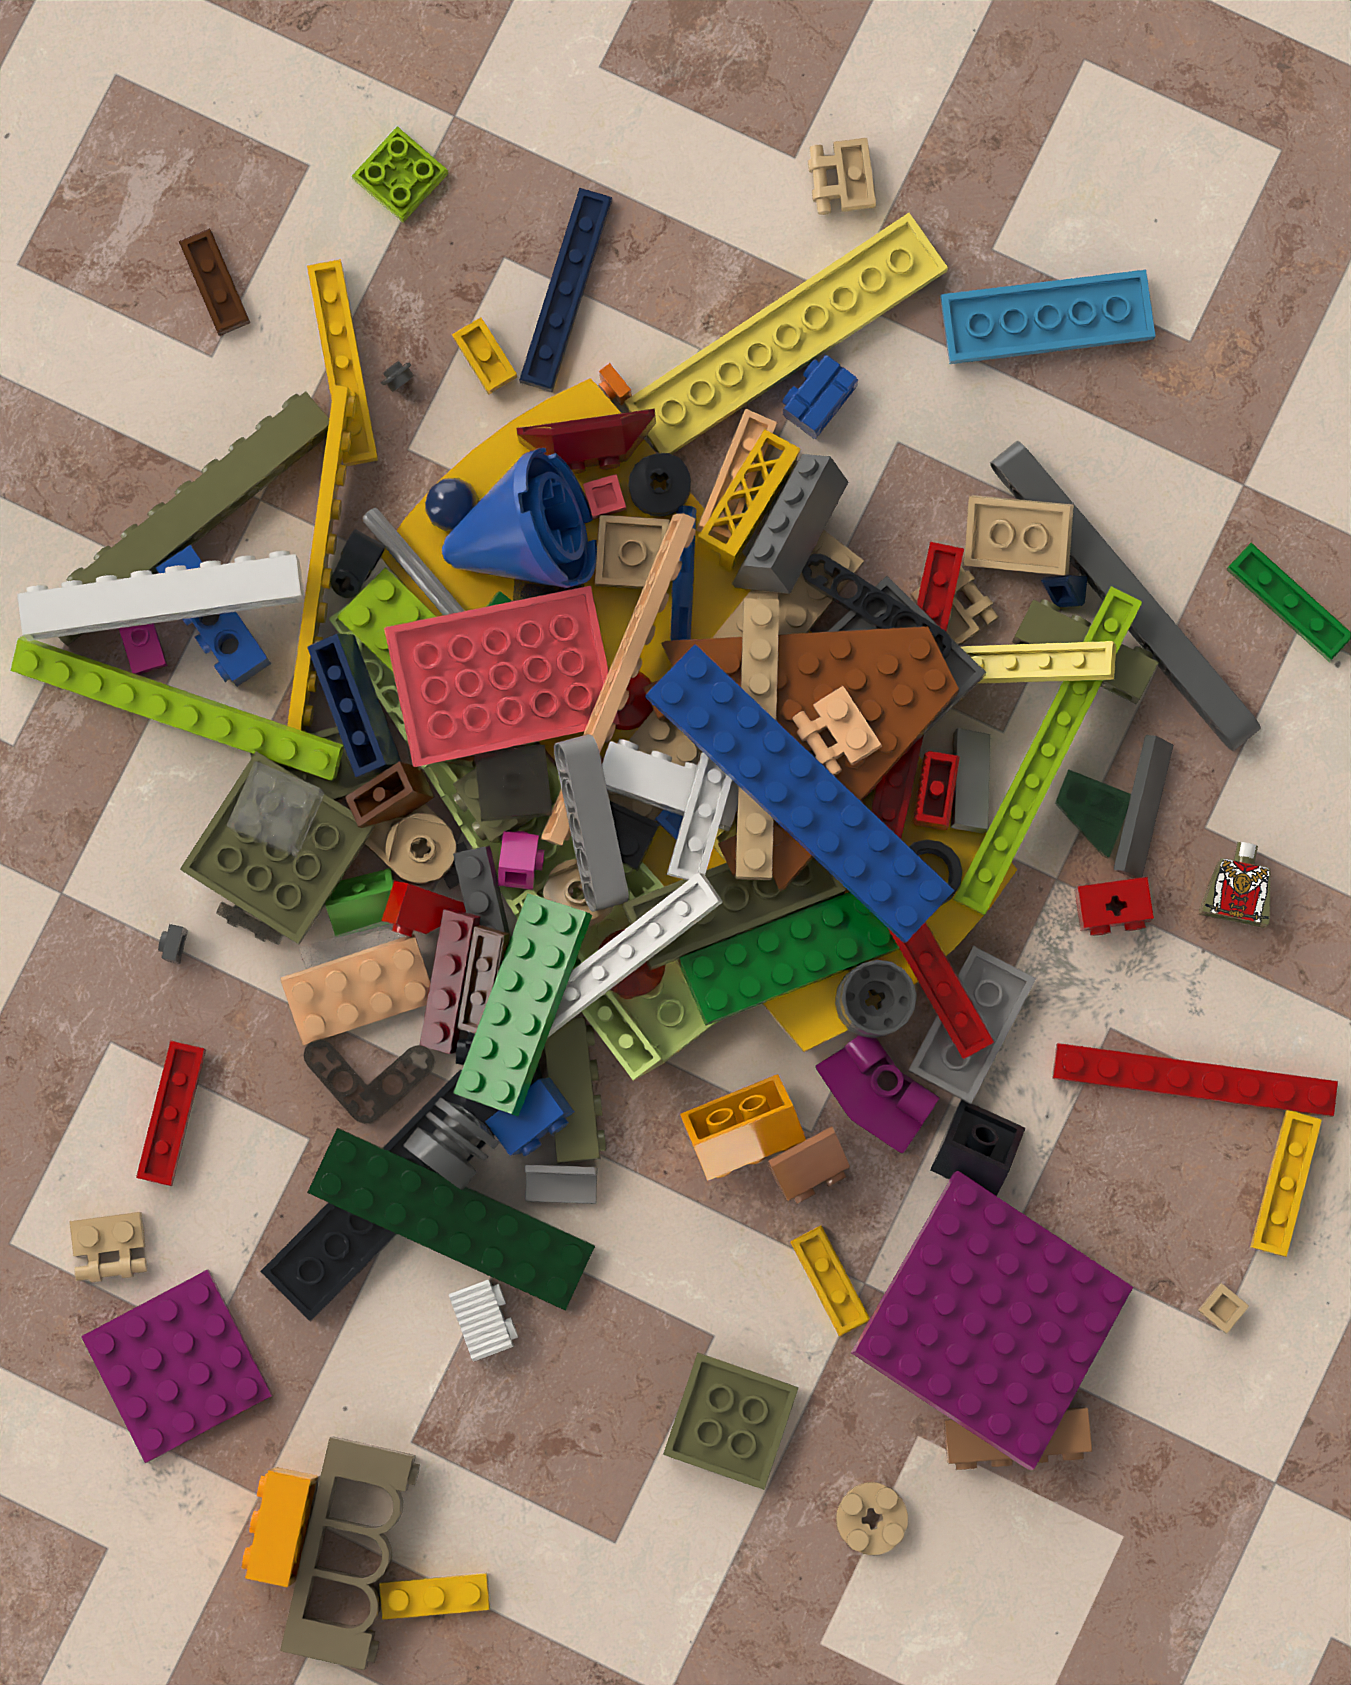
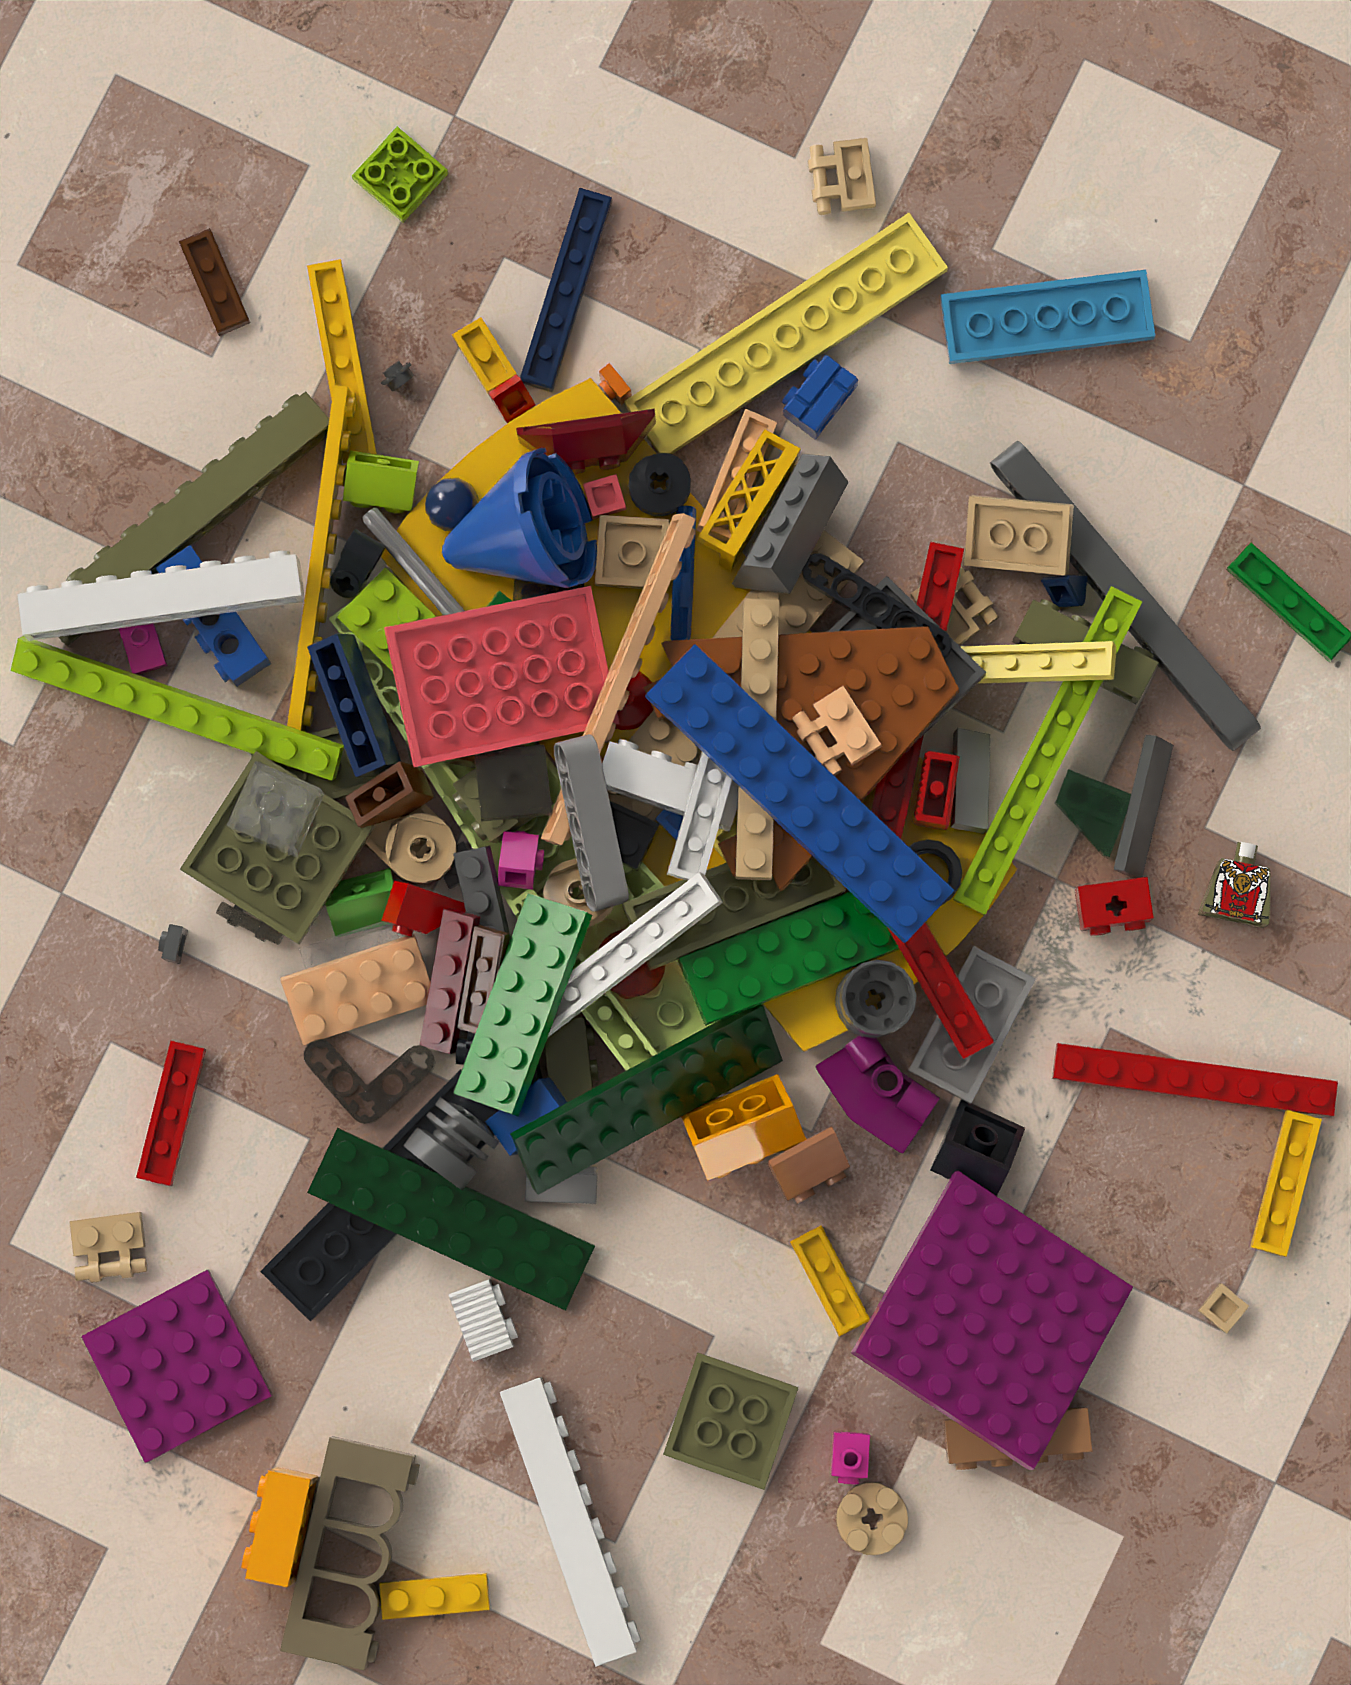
none -> lime brick [342,450,419,513]
none -> red plate [488,374,536,423]
none -> white brick [500,1377,641,1667]
none -> dark green plate [510,1004,783,1195]
none -> dark pink brick [831,1431,870,1484]

